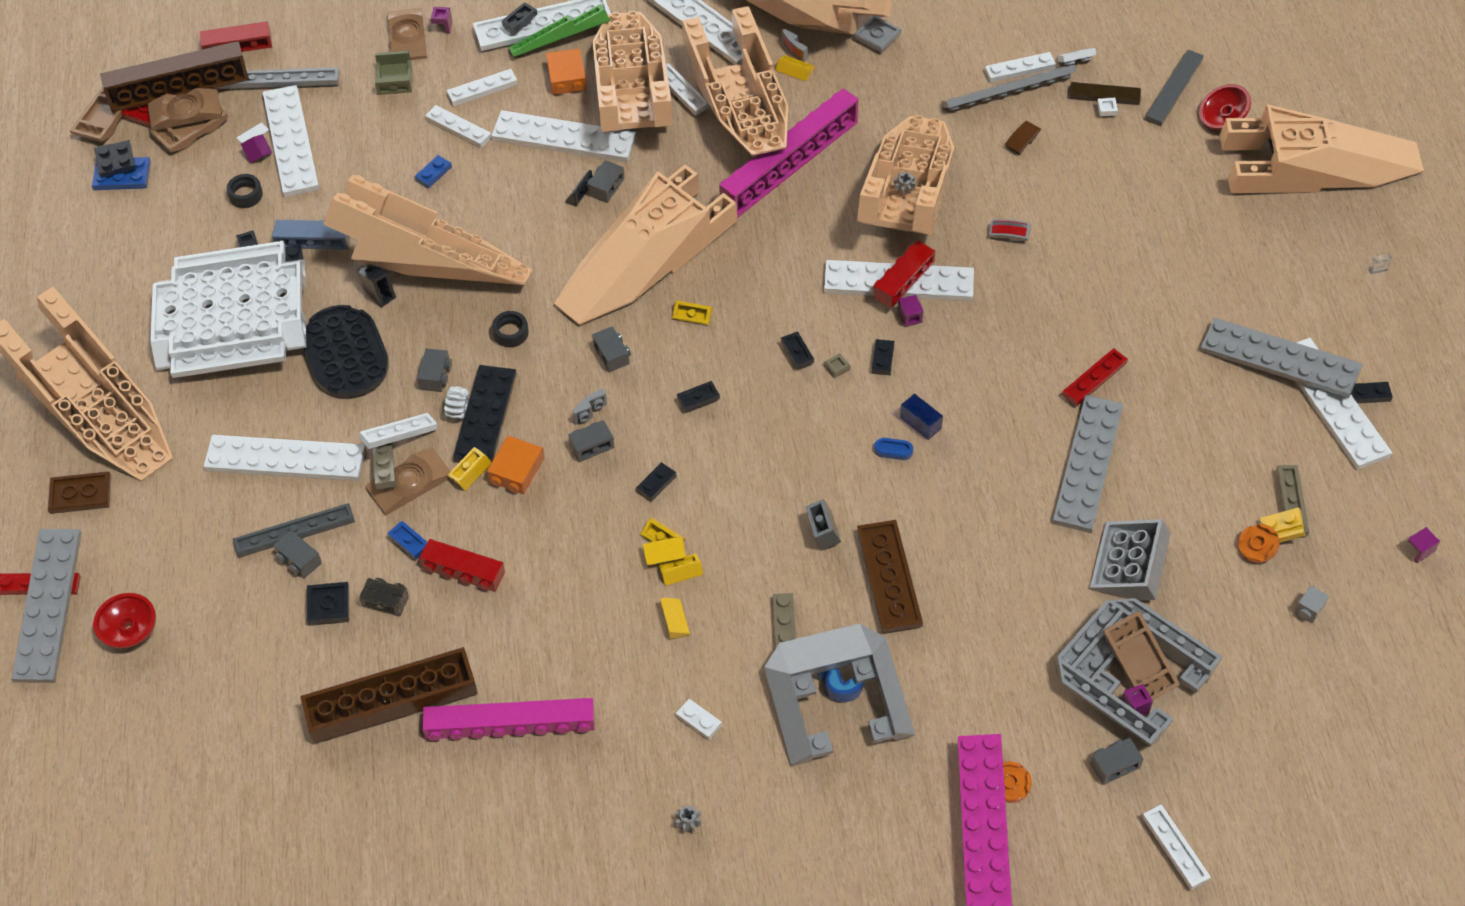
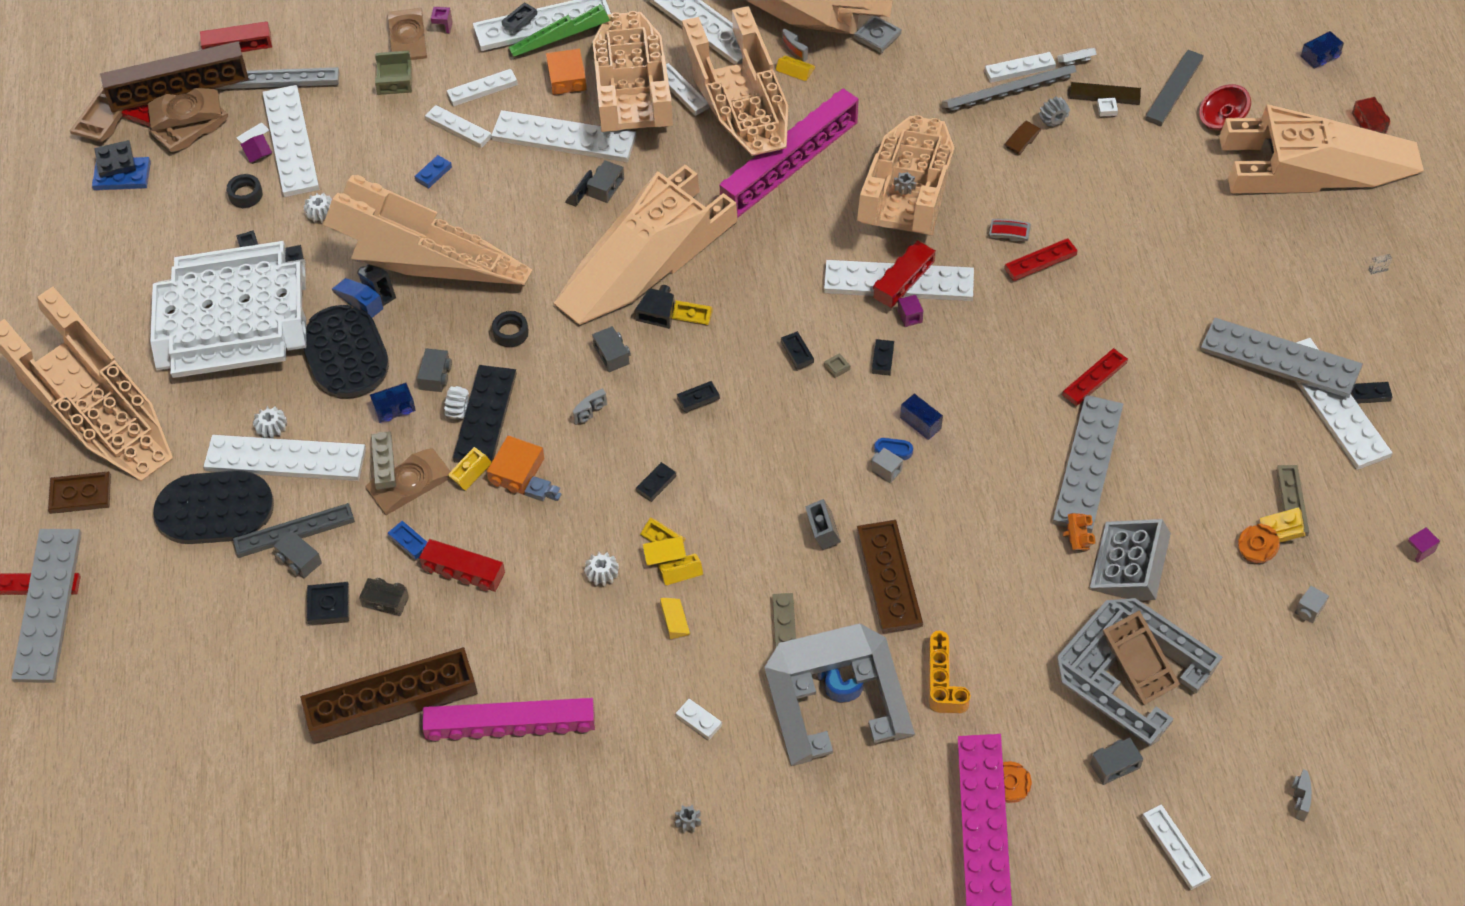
red dish [93,593,156,649] -> none
sand blue brick [272,220,350,250] -> none
white plate [359,413,437,449] -> none
dark grey brick [568,420,615,462] -> none
magenta panel [1121,684,1153,715] -> none
none -> black plate [153,471,274,544]
none -> white gear [253,406,287,439]
none -> white gear [304,193,332,223]
none -> blue slope [332,278,383,318]
none -> clear blue brick [370,383,416,423]
none -> sand blue plate [524,476,562,501]
none -> white gear [584,552,619,587]
none -> black torso [635,285,675,329]
none -> light grey brick [871,448,903,483]
none -> light orange beam [929,630,971,713]
none -> red plate [1004,238,1078,281]
none -> light grey gear [1039,96,1070,127]
none -> orange hips [1063,513,1096,551]
none -> light grey slope [1292,769,1312,821]
none -> clear blue brick [1301,31,1344,69]
none -> clear red brick [1352,97,1391,134]

